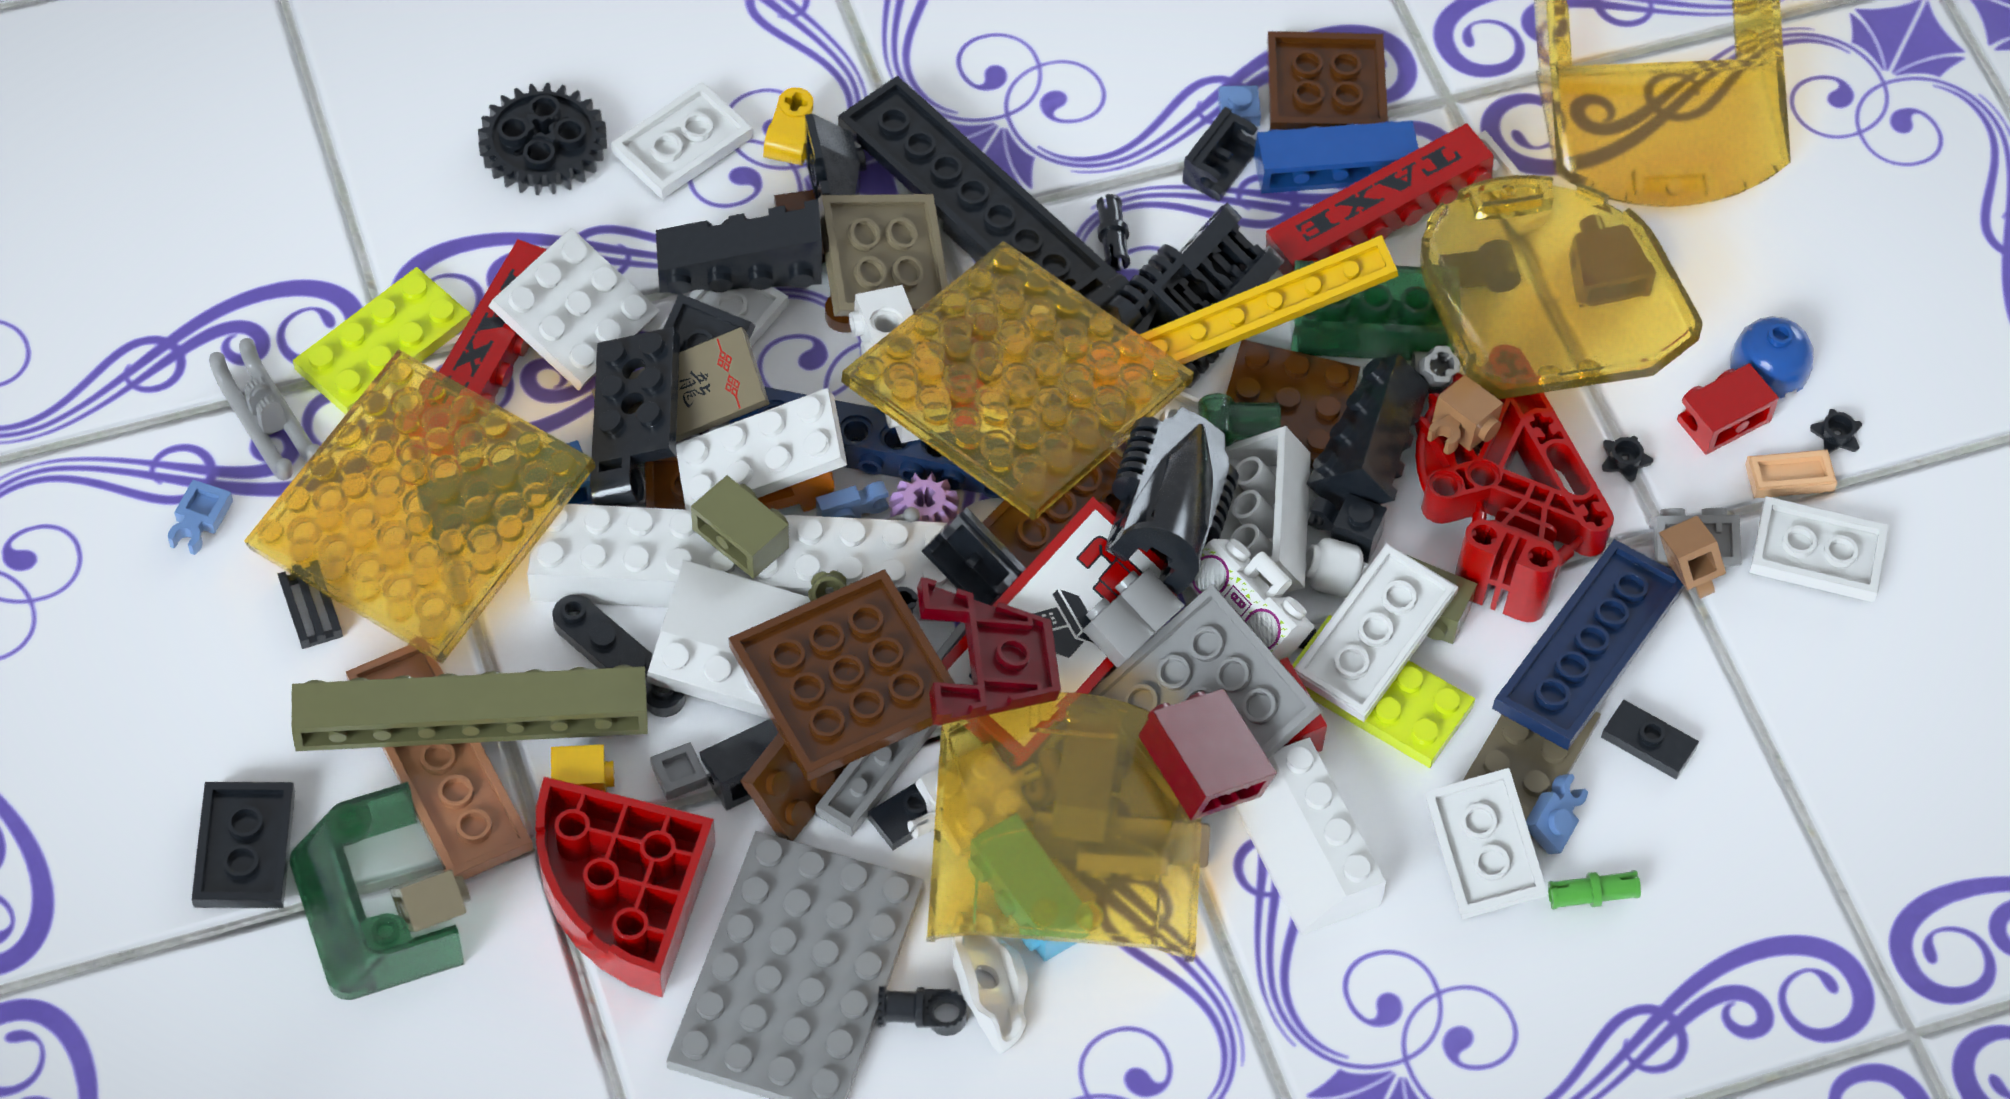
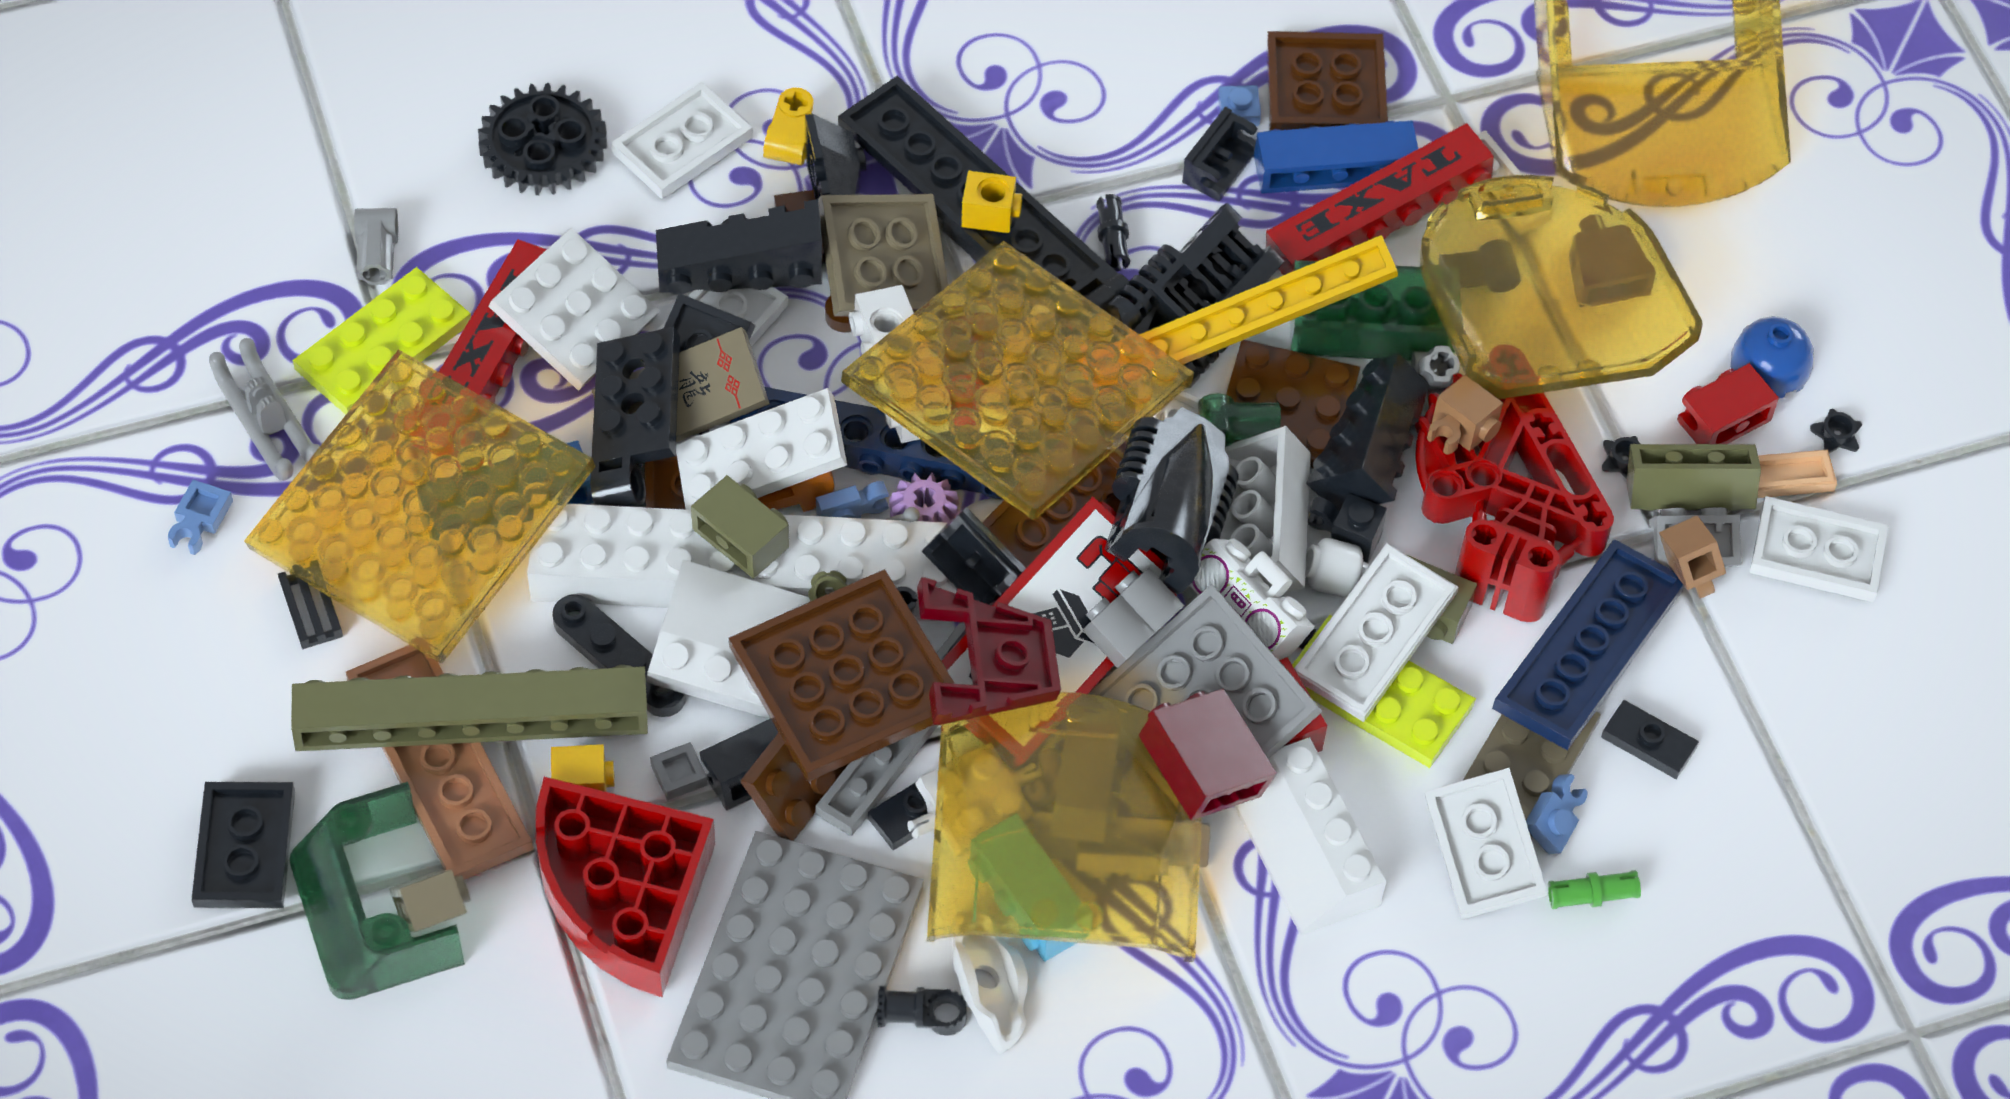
none -> light grey piece [354,208,399,285]
none -> yellow brick [962,171,1023,233]
none -> olive brick [1626,444,1761,511]

